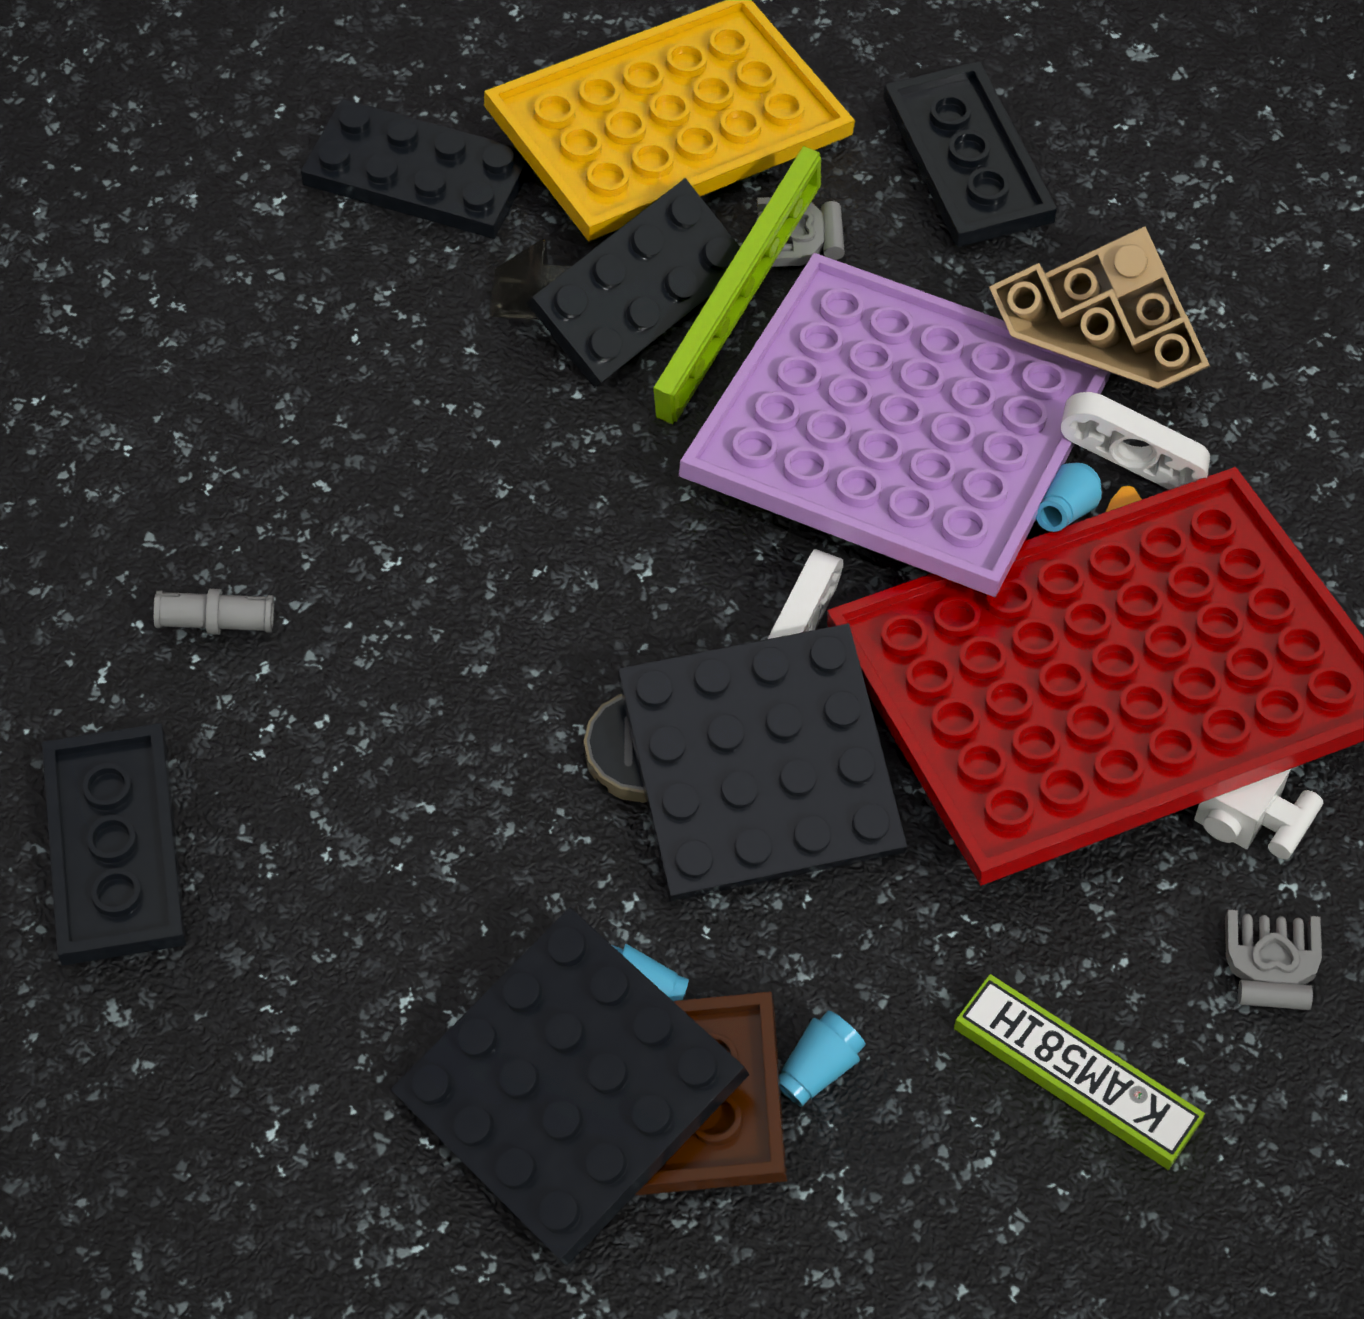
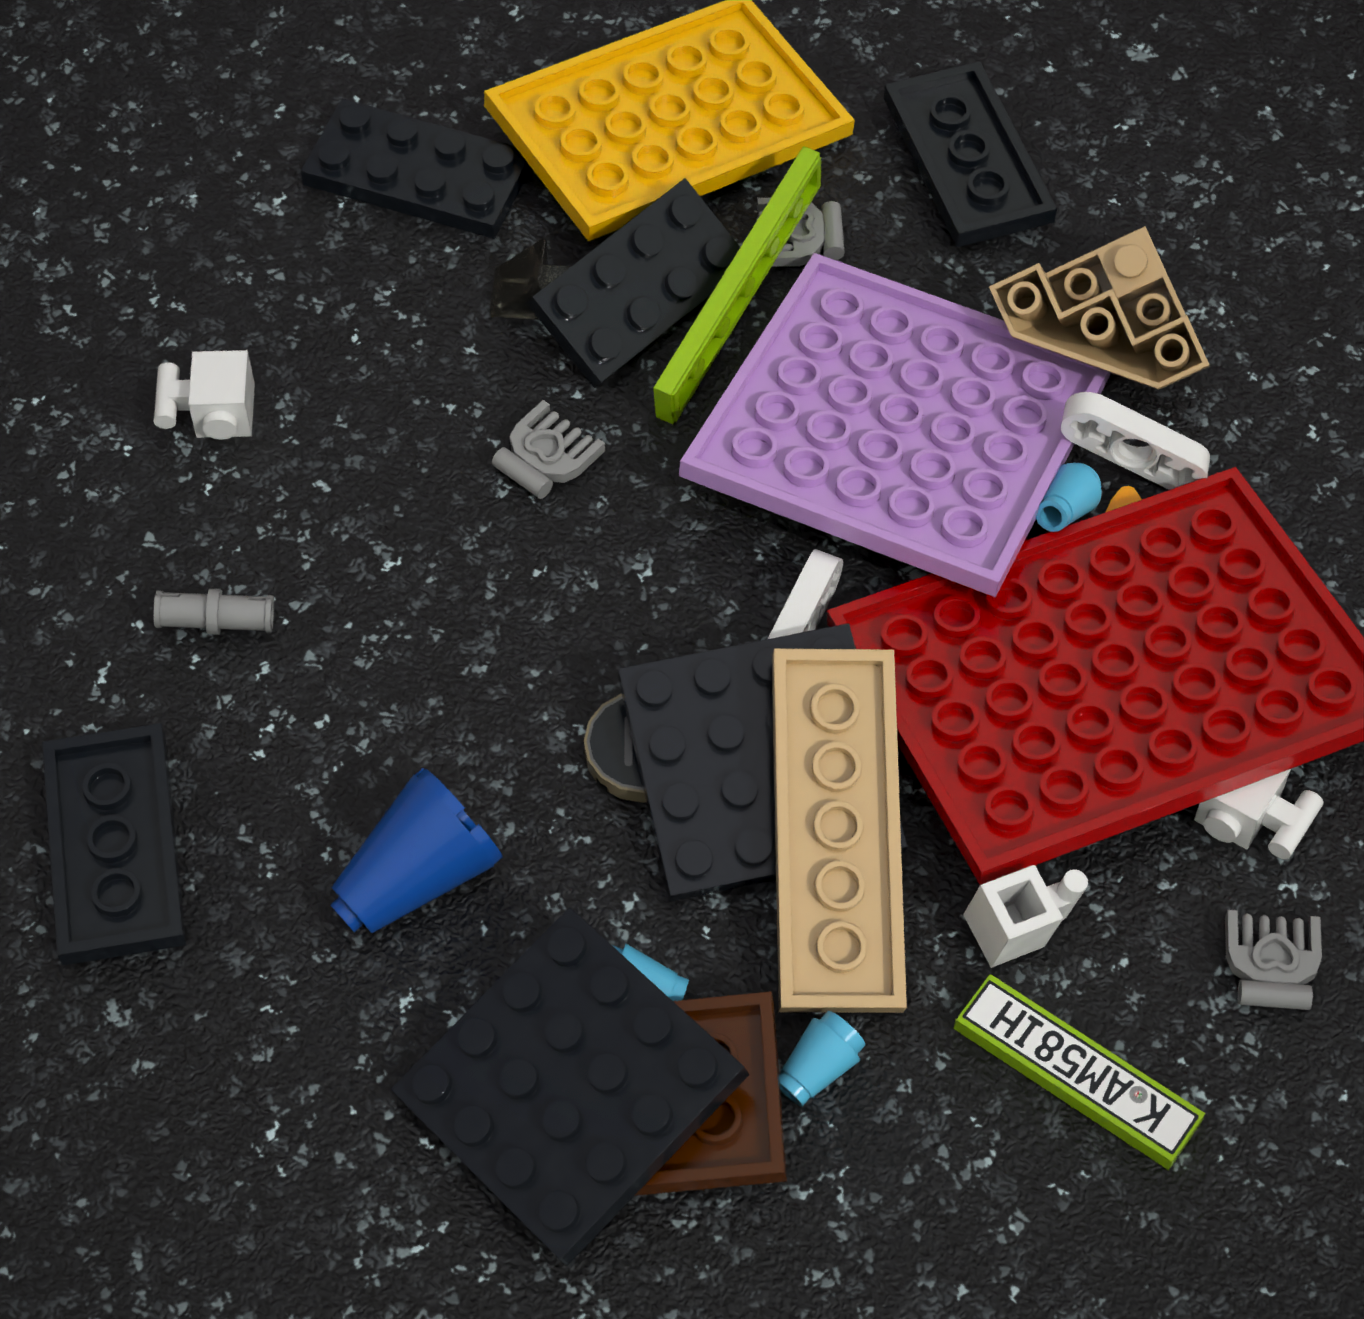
none -> white brick [153,350,255,439]
none -> blue cone [330,768,503,933]
none -> light grey piece [492,400,605,499]
none -> tan plate [772,648,907,1013]
none -> white brick [963,864,1088,968]

